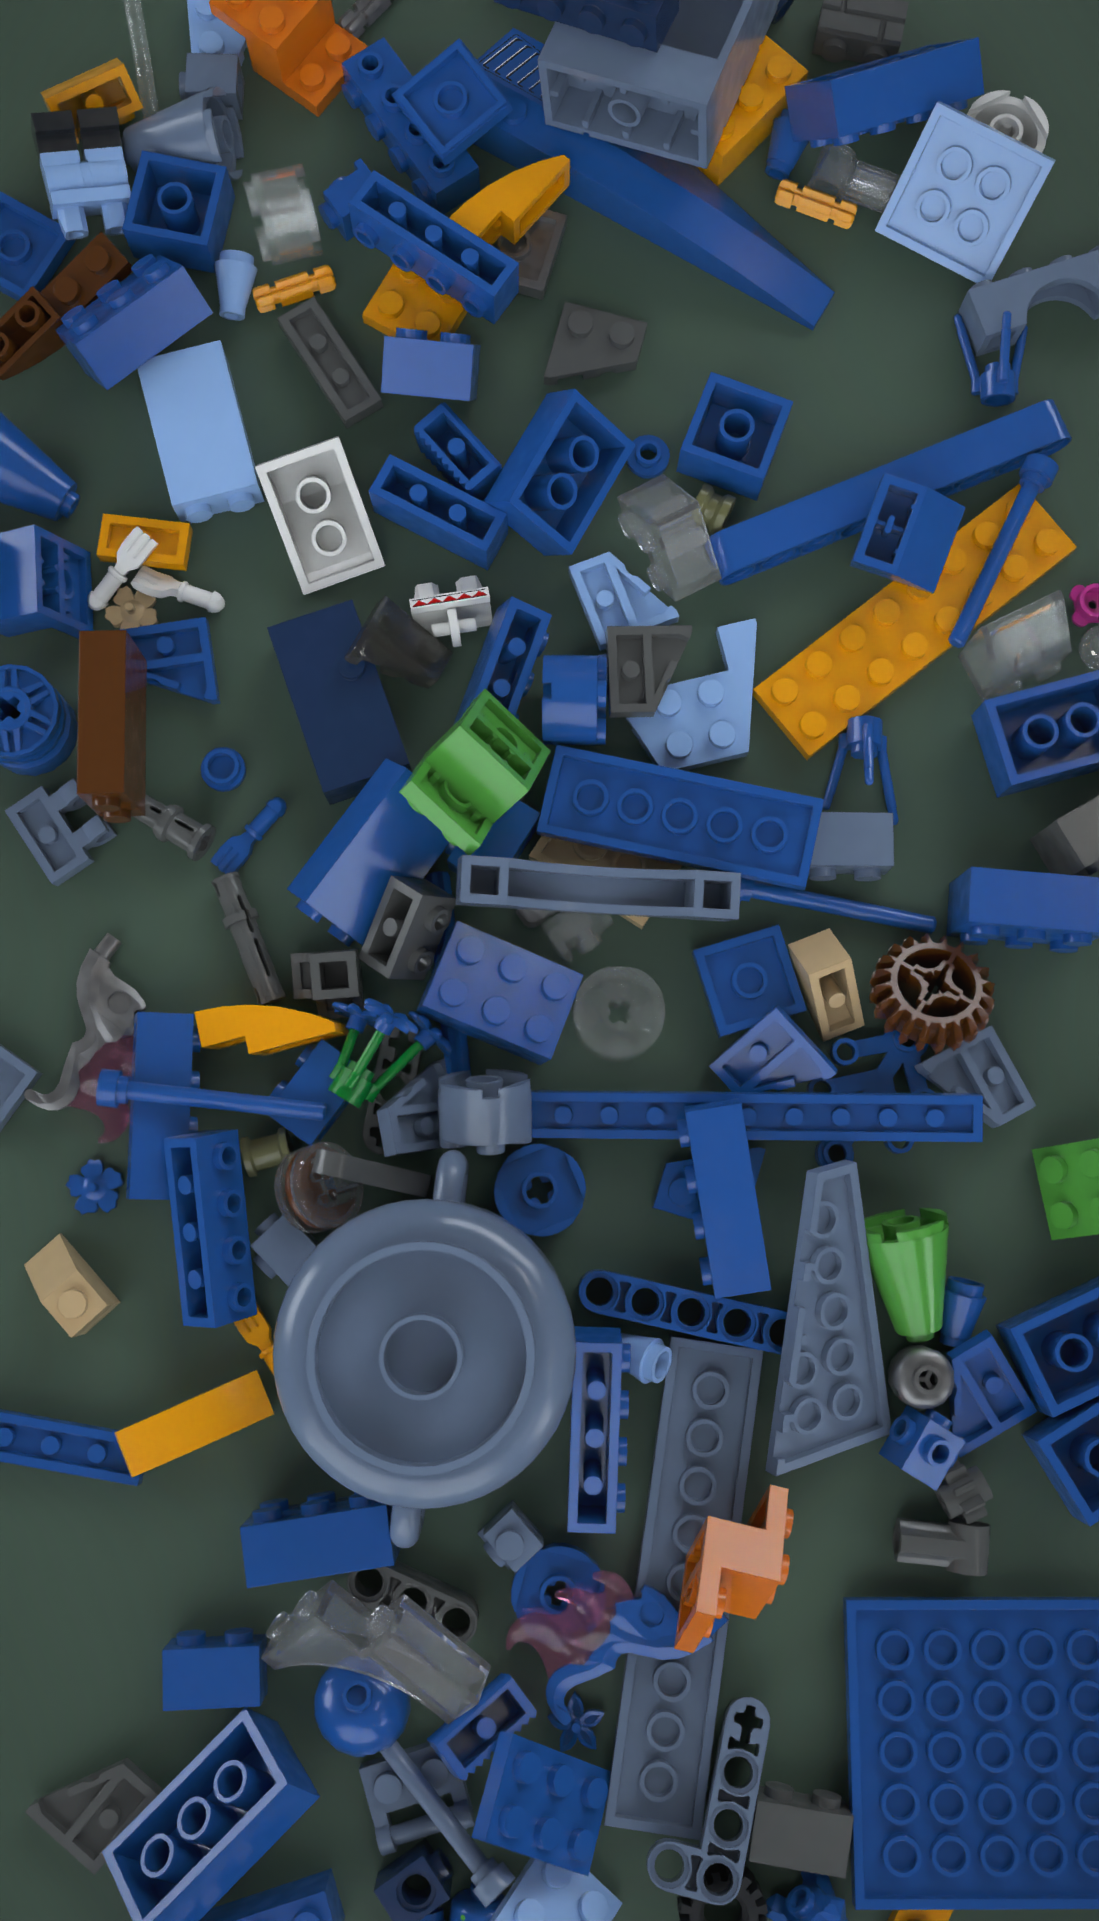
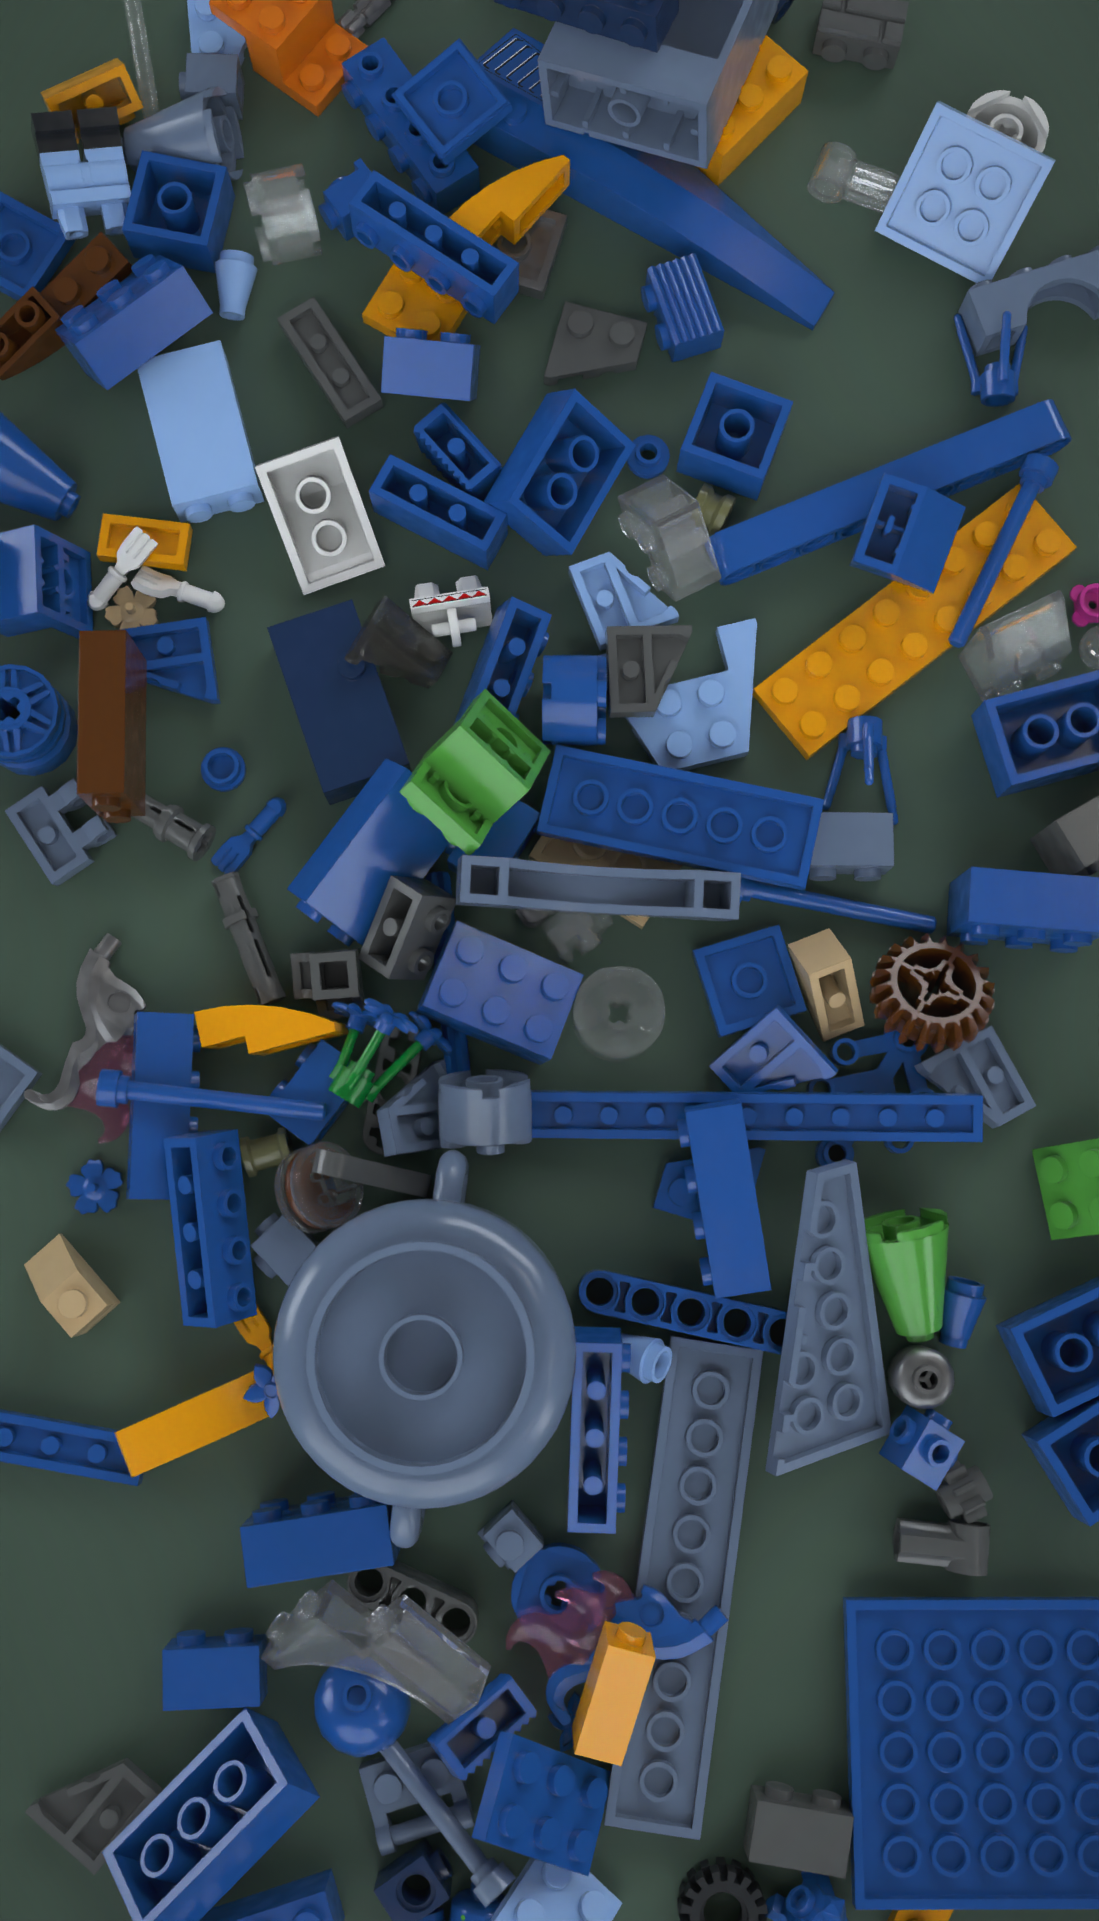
light orange axle [252,264,336,313] -> none
blue plate [494,1144,586,1237] -> none
sand blue beam [646,1697,770,1905] -> none
orange bracket [674,1484,794,1653] -> none
blue cone [765,108,810,181] -> none
light orange axle [775,179,858,229] -> none
blue brick [785,37,984,148] -> none
blue wing [947,1329,1037,1458] -> none
none -> blue plant [243,1363,280,1419]
none -> light orange brick [572,1621,656,1766]
none -> blue brick [641,253,724,363]

